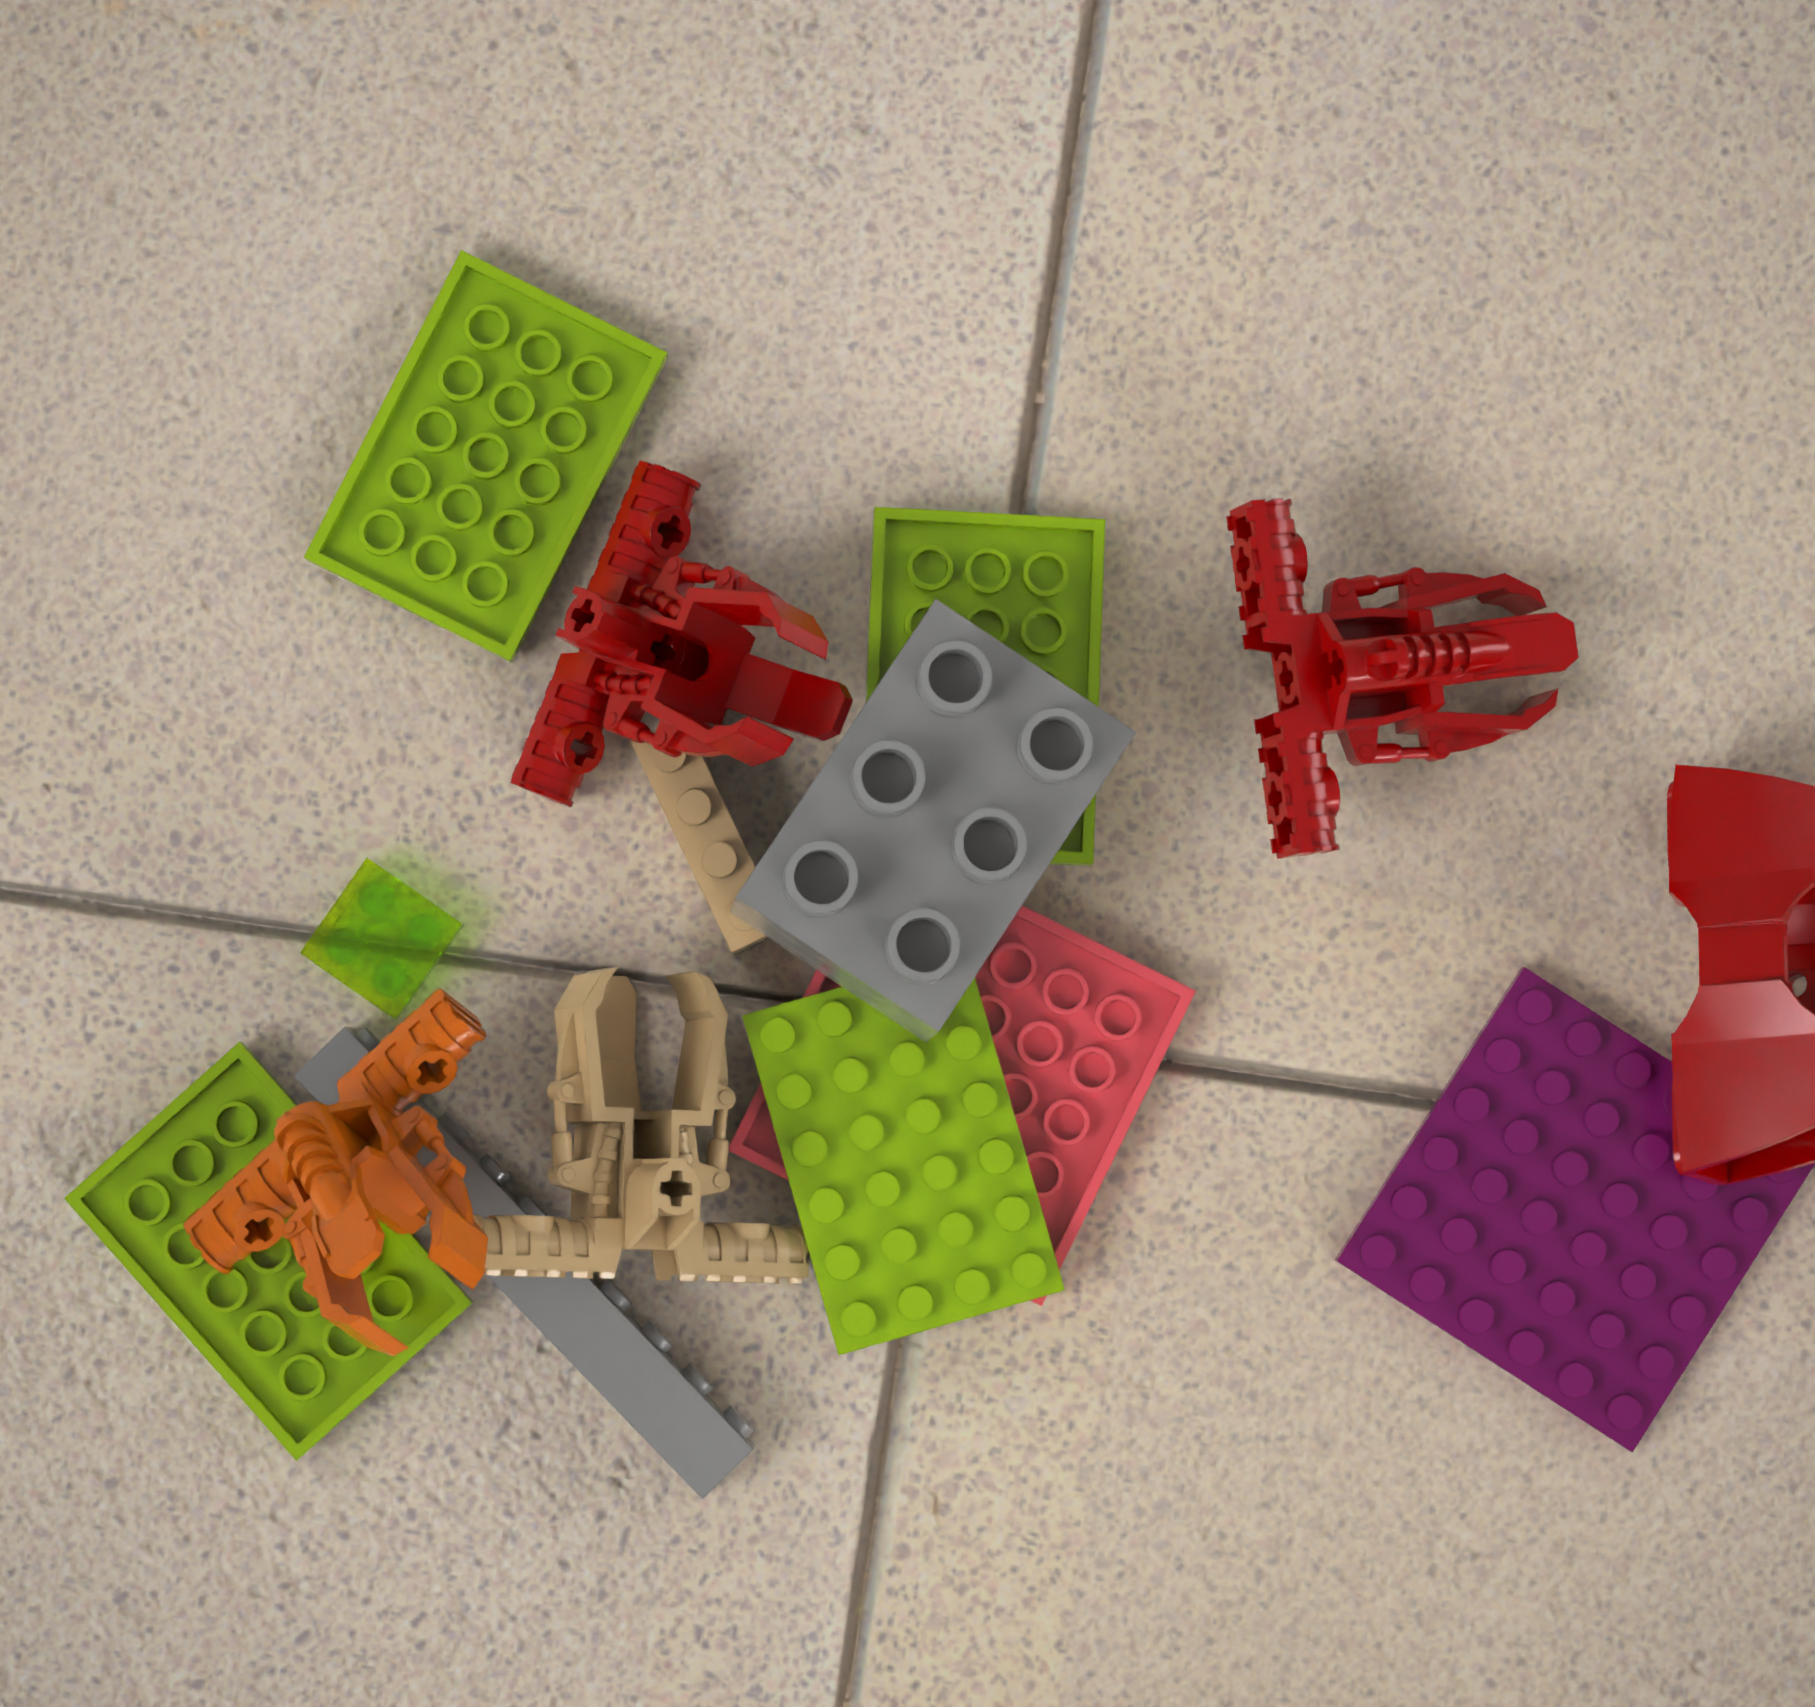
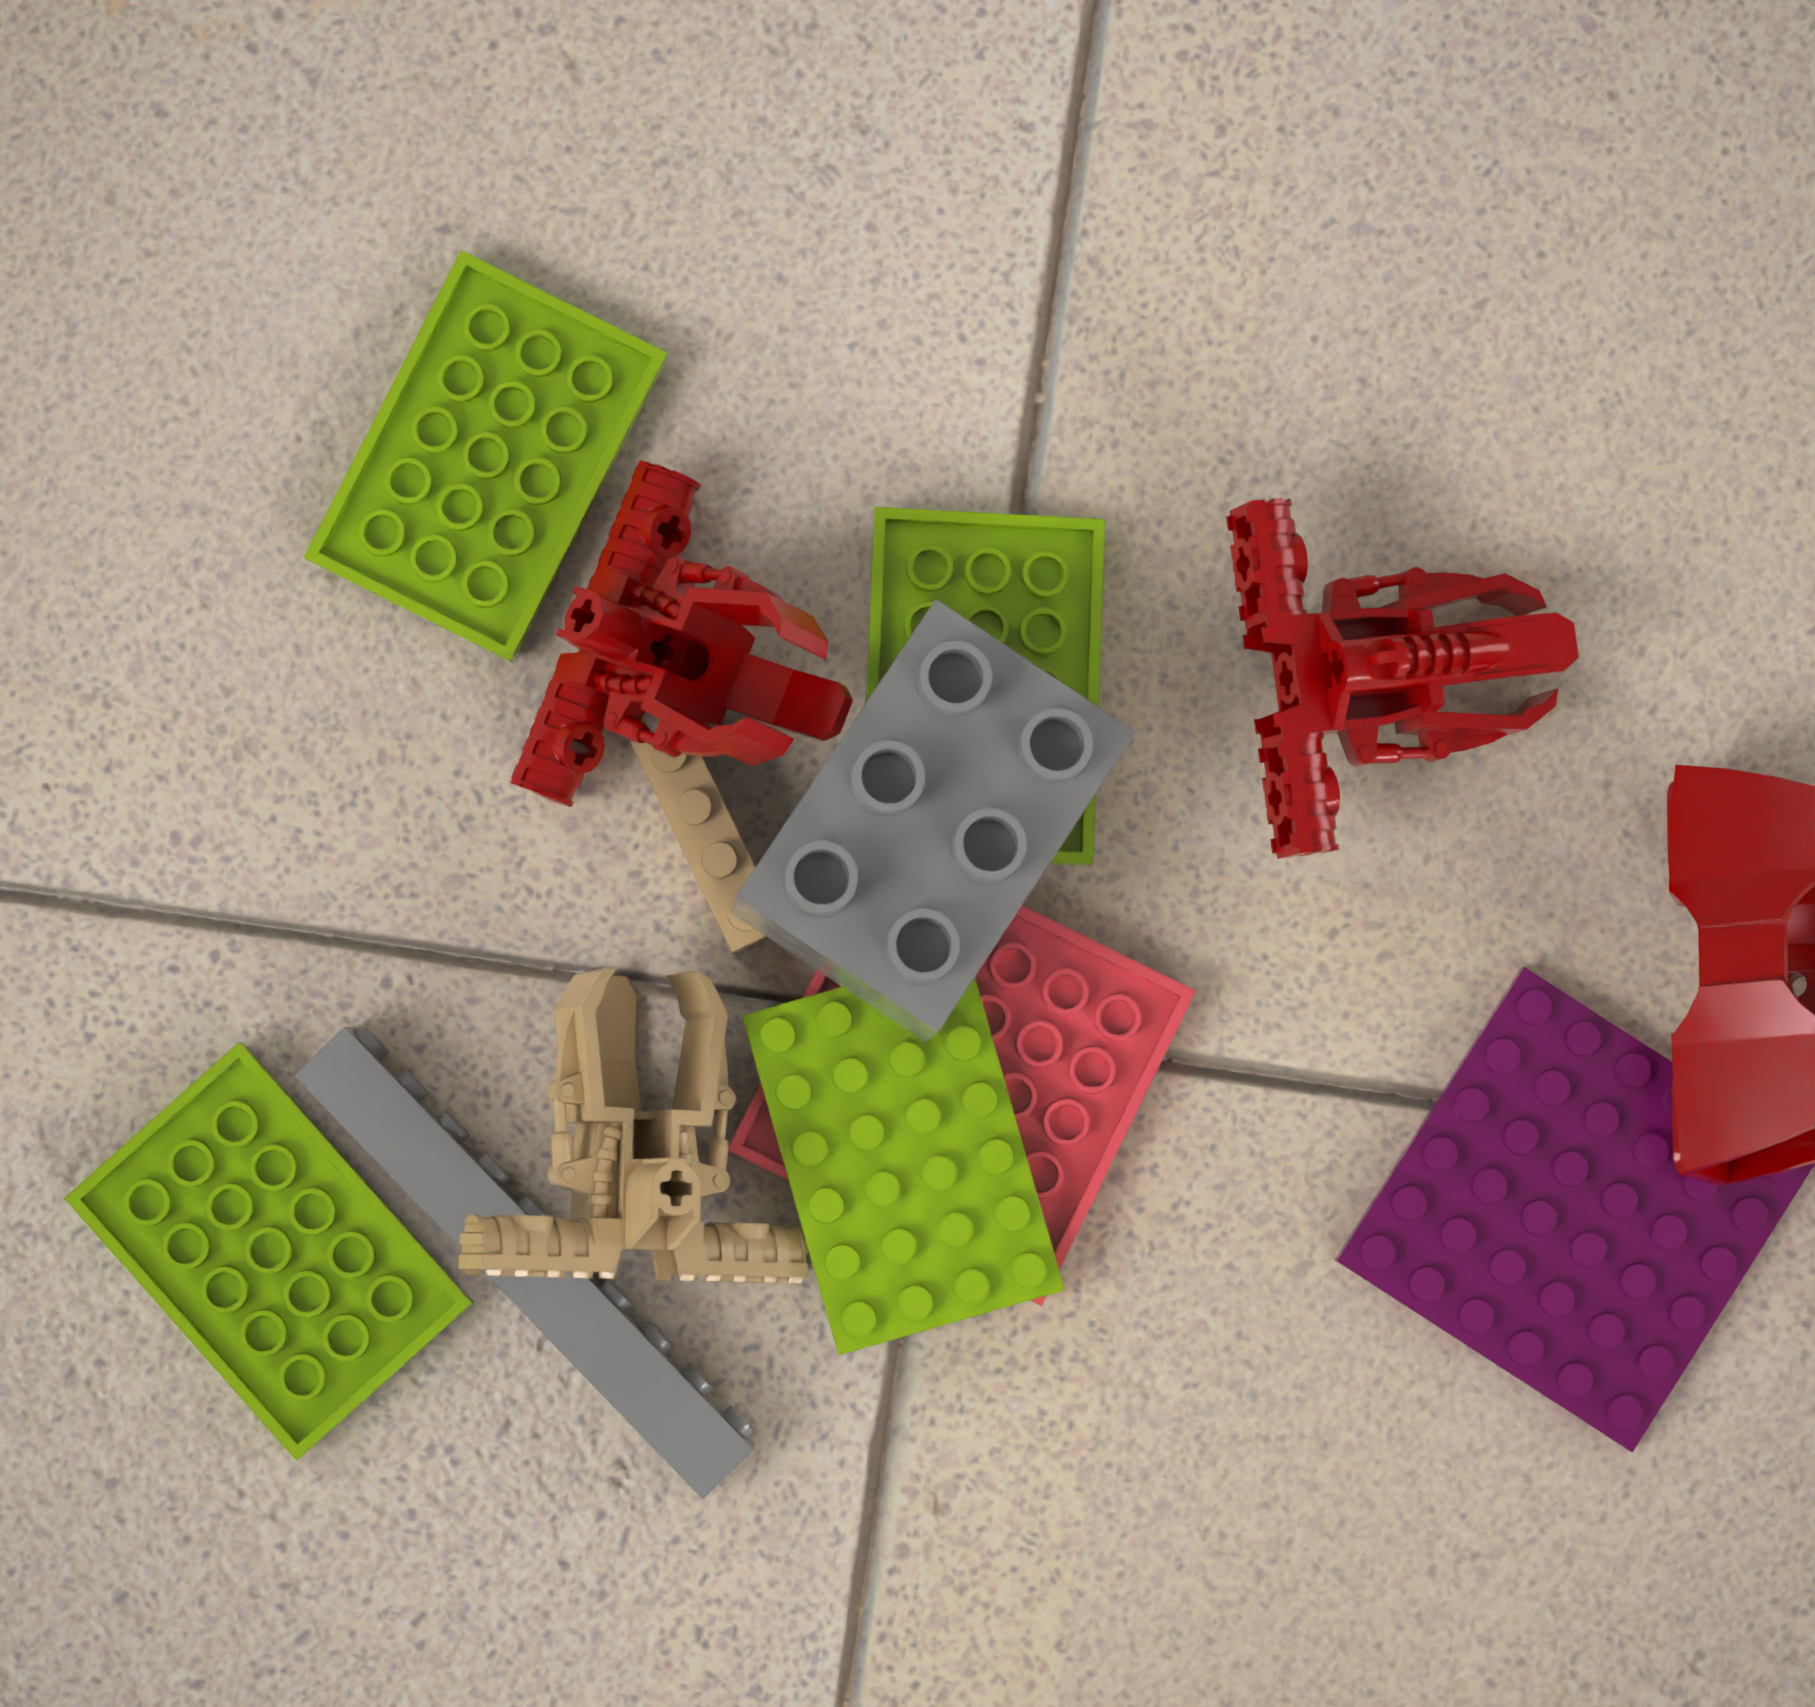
orange piece [183,988,488,1356] -> none
clear neon green plate [300,858,464,1020] -> none

